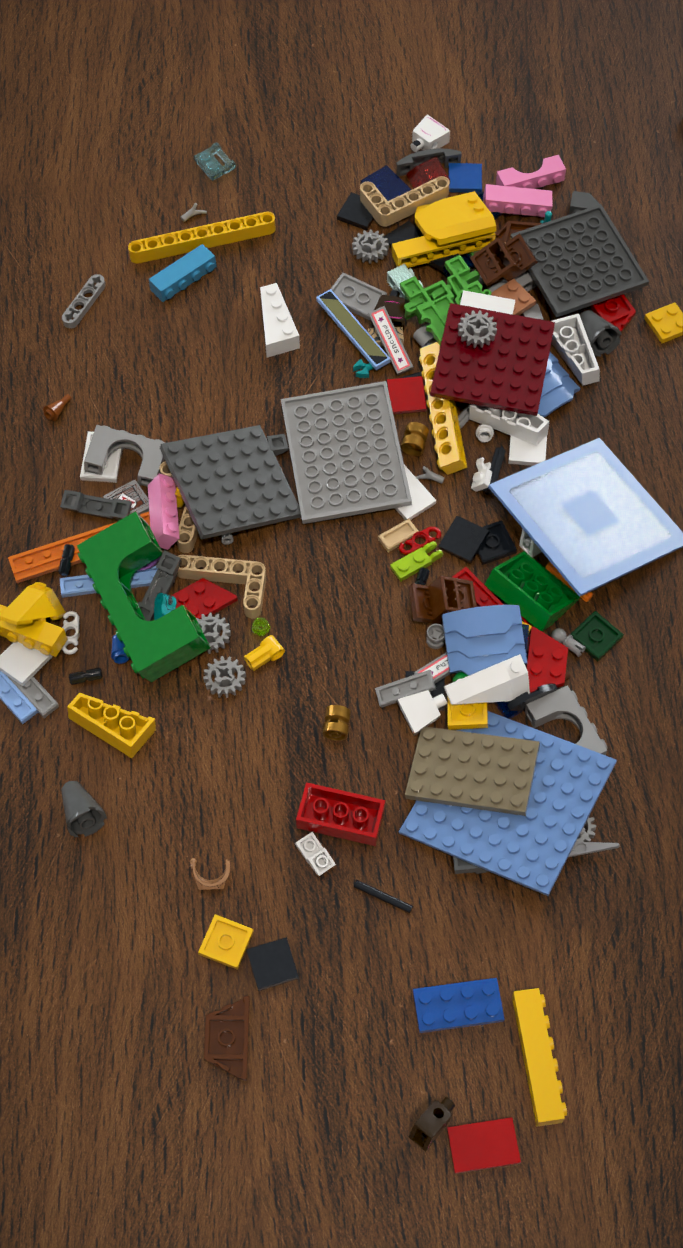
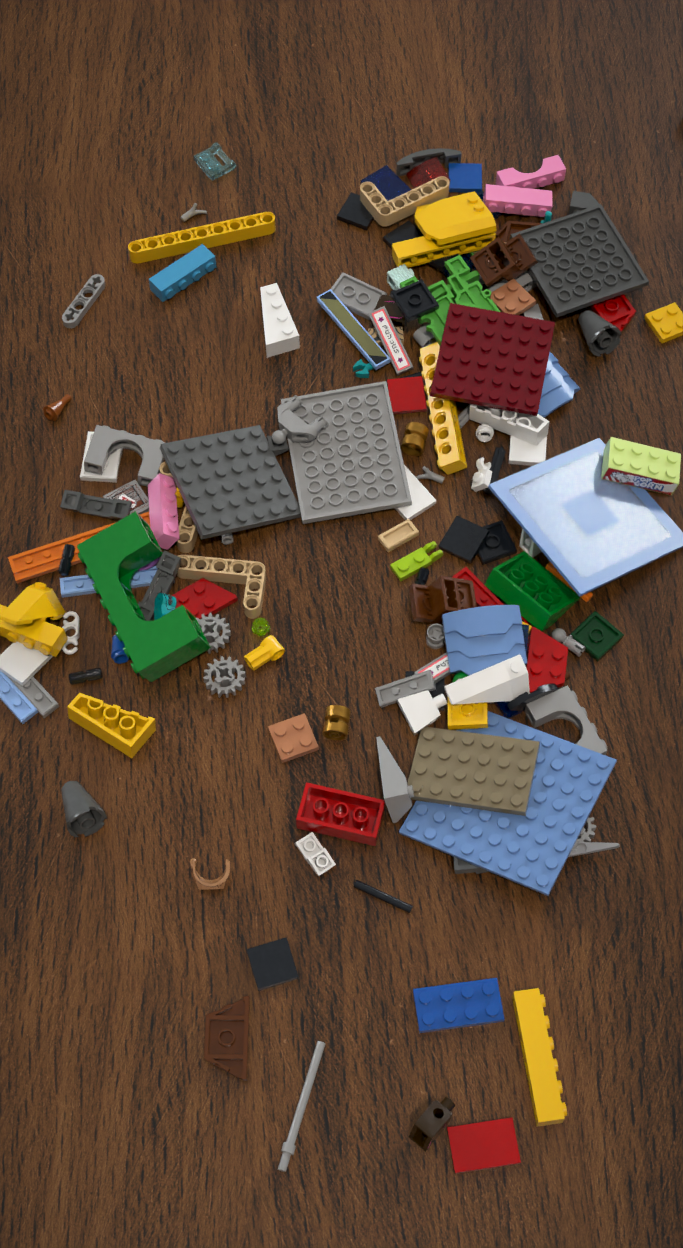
yellow plate [198,914,254,970] -> none
light grey gear [352,229,389,263] -> none
red piece [399,526,441,555] -> none
white torso [410,114,450,152] -> none
light grey gear [458,310,497,348] -> none
white tile [460,290,515,314] -> none
white wedge [551,314,600,386] -> none
none -> nougat plate [268,713,319,763]
none -> light grey connector [272,395,328,444]
none -> light grey bar [277,1041,325,1172]
none -> light grey wedge [376,736,415,823]
none -> black tile [391,279,439,322]
none -> yellowish green brick [601,437,681,495]

